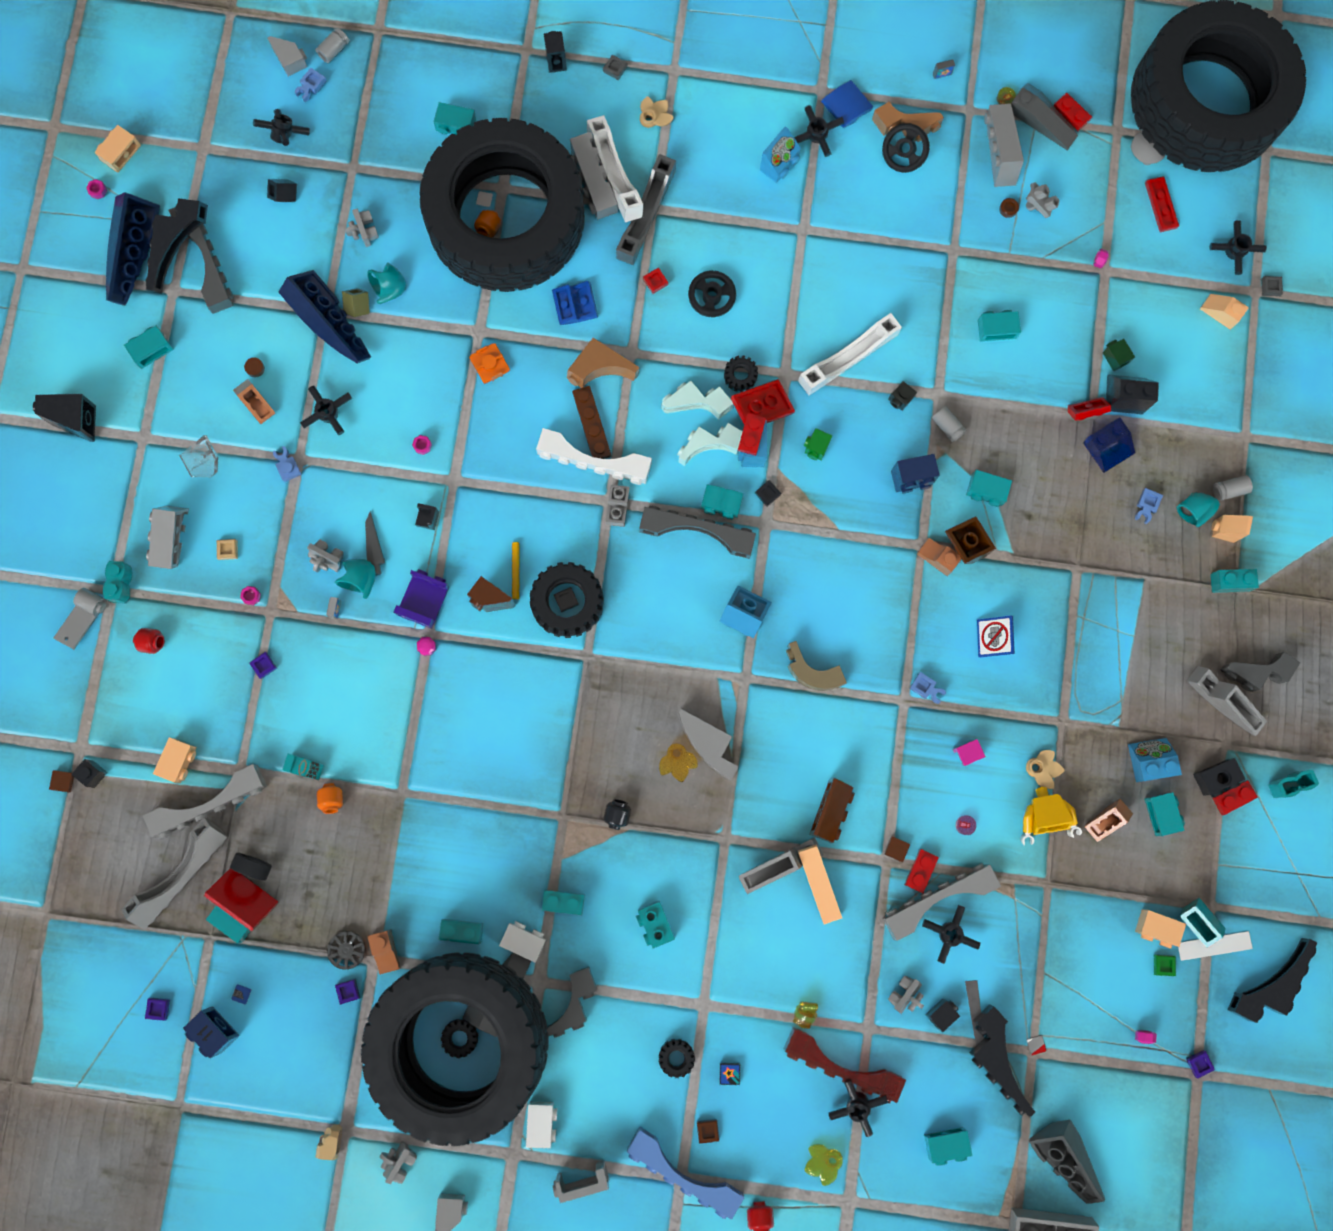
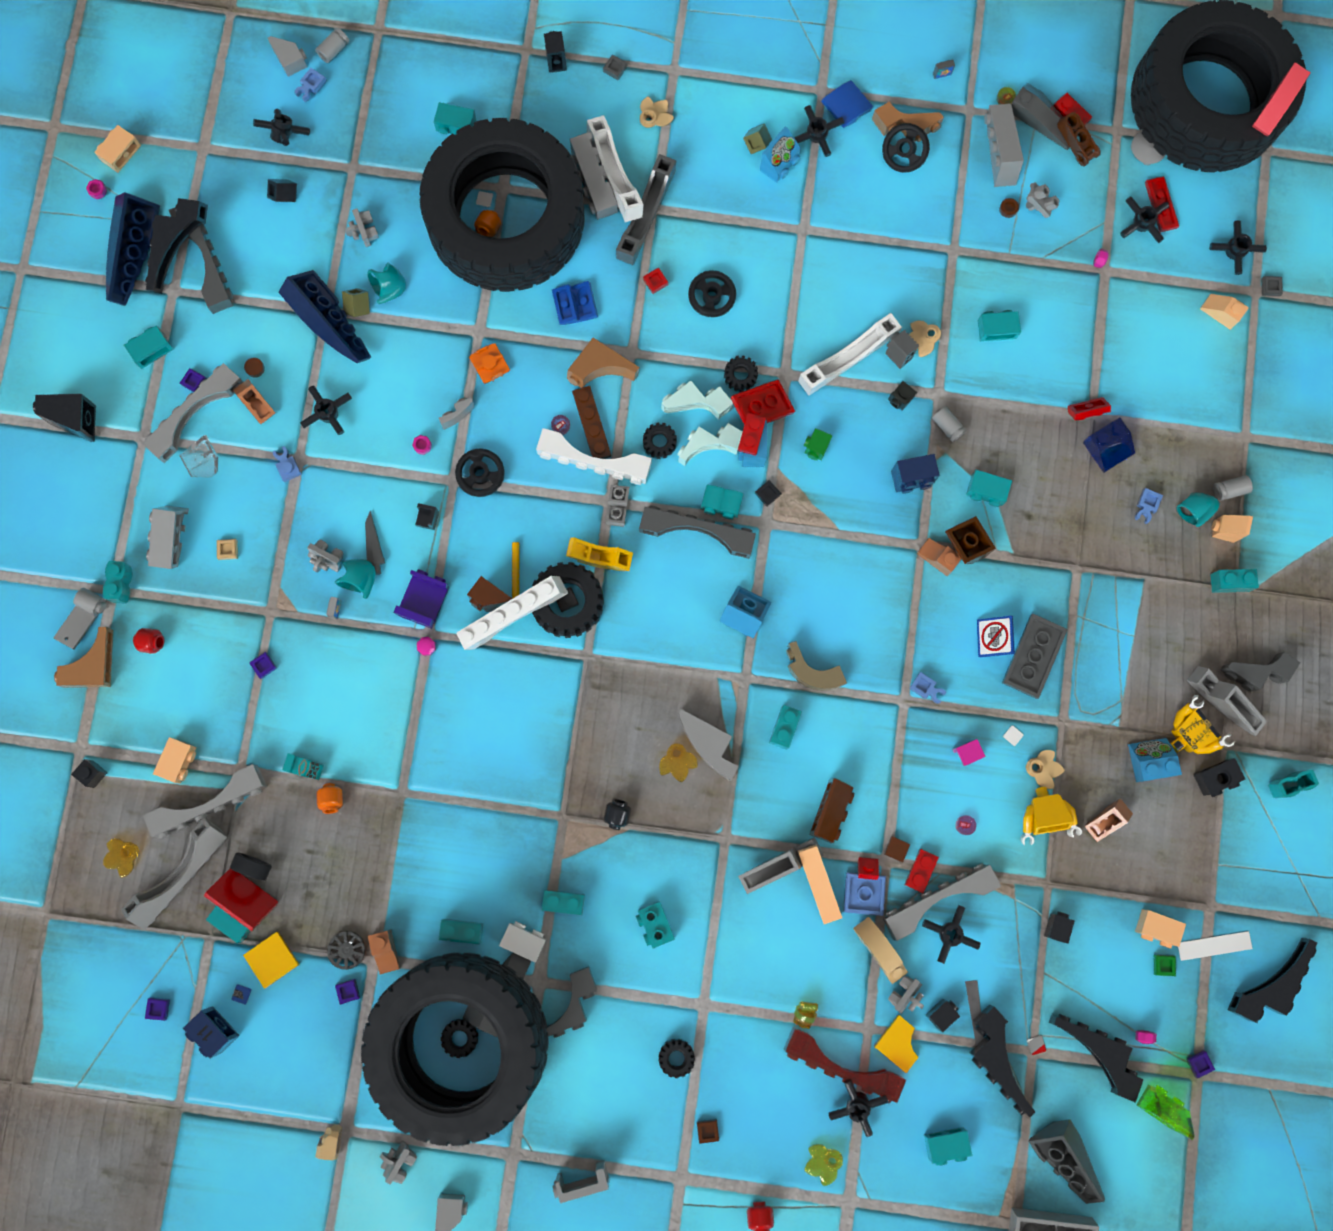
reddish brown tile [49,770,74,793] -> none
dark pink tile [240,586,261,606] -> none
white piece [526,1101,557,1148] -> none
medium blue arch [627,1127,744,1220] -> none
tile [719,1063,740,1085] -> none
dark green brick [1103,339,1135,371] -> none
black slope [1106,375,1159,415] -> none
teal piece [1144,792,1185,837] -> none
teal piece [1180,898,1226,948] -> none
red plate [1212,780,1258,815] -> none
none -> medium nougat arch [54,627,113,688]
none -> clear yellow plate [103,839,139,878]
none -> light grey arch [142,363,243,463]
none -> dark purple tile [180,368,207,392]
none -> yellow tile [243,932,300,989]
none -> light grey slope [439,397,475,430]
none -> black wheel [455,448,505,497]
none -> white arch [456,576,568,650]
none -> tile [551,415,570,435]
none -> yellow arch [566,537,633,571]
none -> black tyre [643,422,677,459]
none -> olive panel [743,123,772,154]
none -> teal brick [769,705,802,750]
none -> medium blue tile [843,872,886,916]
none -> tan arch [853,917,908,984]
none -> red plate [858,857,879,880]
none -> yellow tile [874,1015,919,1073]
none -> dark grey brick [886,330,919,369]
none -> tan plate [909,321,941,357]
none -> dark grey plate [1002,613,1068,699]
none -> white sticker [1003,726,1024,746]
none -> black brick [1044,911,1075,944]
none -> black arch [1049,1014,1144,1103]
none -> reddish brown piece [1058,112,1101,166]
none -> black bar [1120,196,1169,243]
none -> clear neon green slope [1136,1085,1195,1140]
none -> yellow torso [1170,695,1235,754]
none -> coral slope [1252,63,1311,136]

